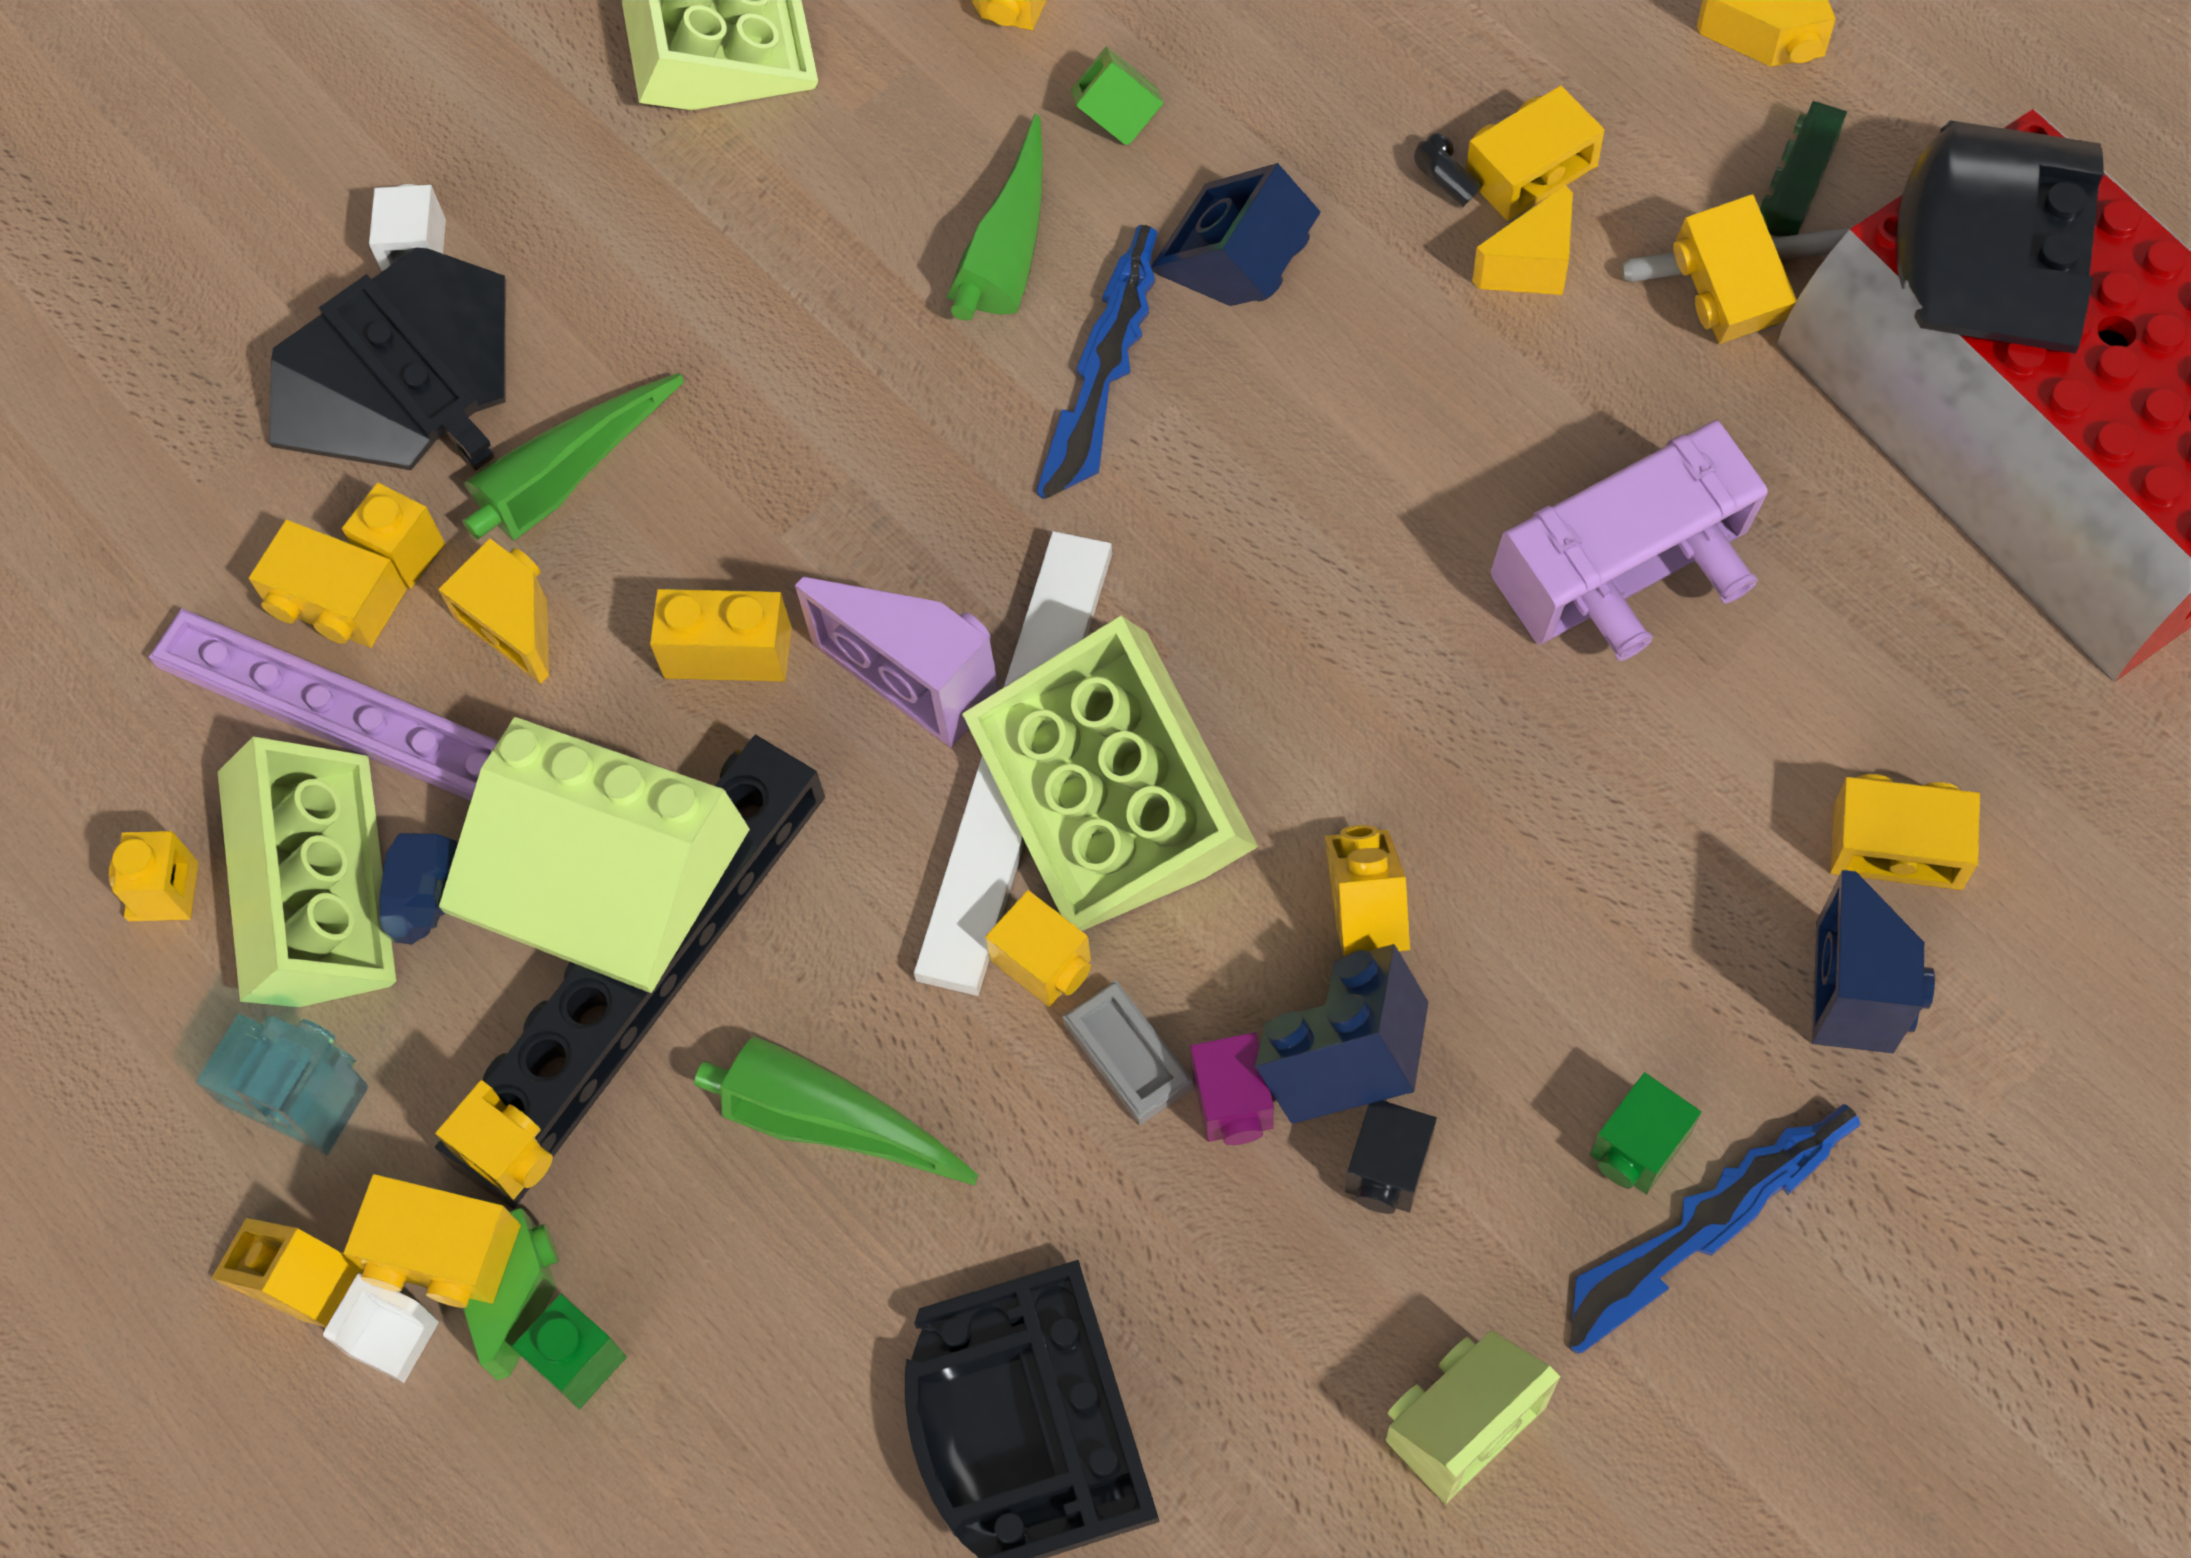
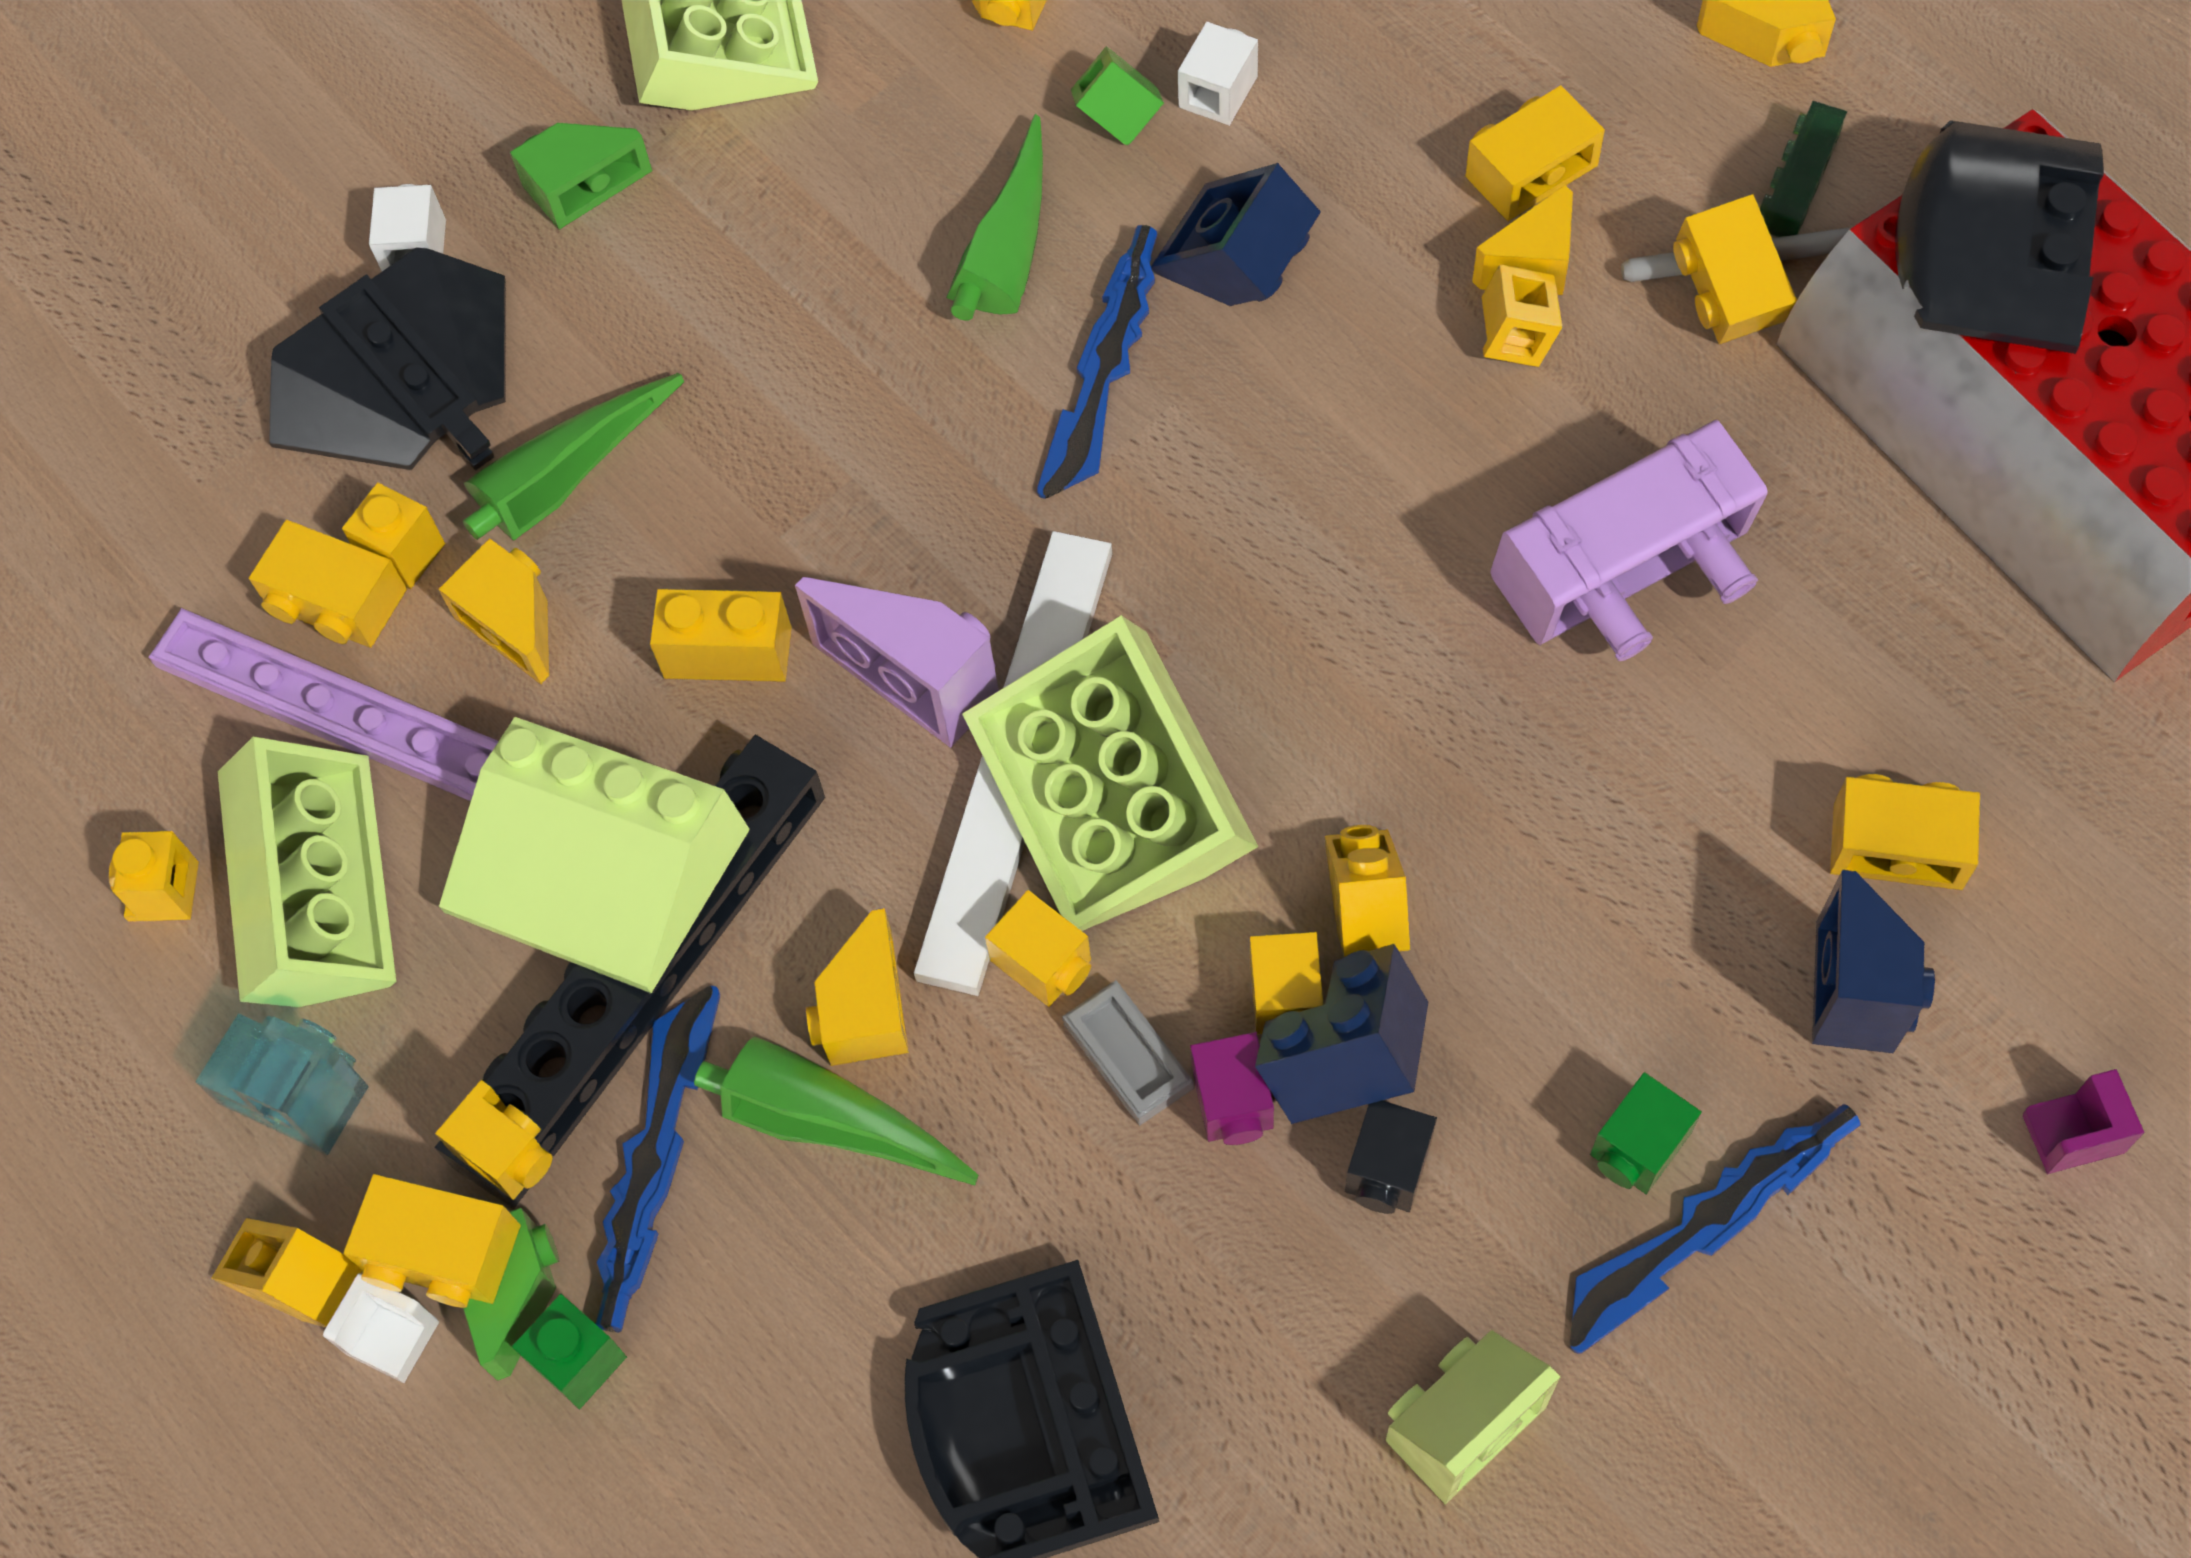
dark blue rock [380,833,458,945] -> none
black arm [1414,133,1483,207] -> none
none -> bright green slope [510,123,653,230]
none -> blue sword [595,986,720,1332]
none -> yellow slope [806,908,909,1066]
none -> white brick [1178,22,1258,126]
none -> yellow brick [1250,932,1323,1034]
none -> yellow brick [1482,264,1562,367]
none -> magenta panel [2023,1069,2145,1175]

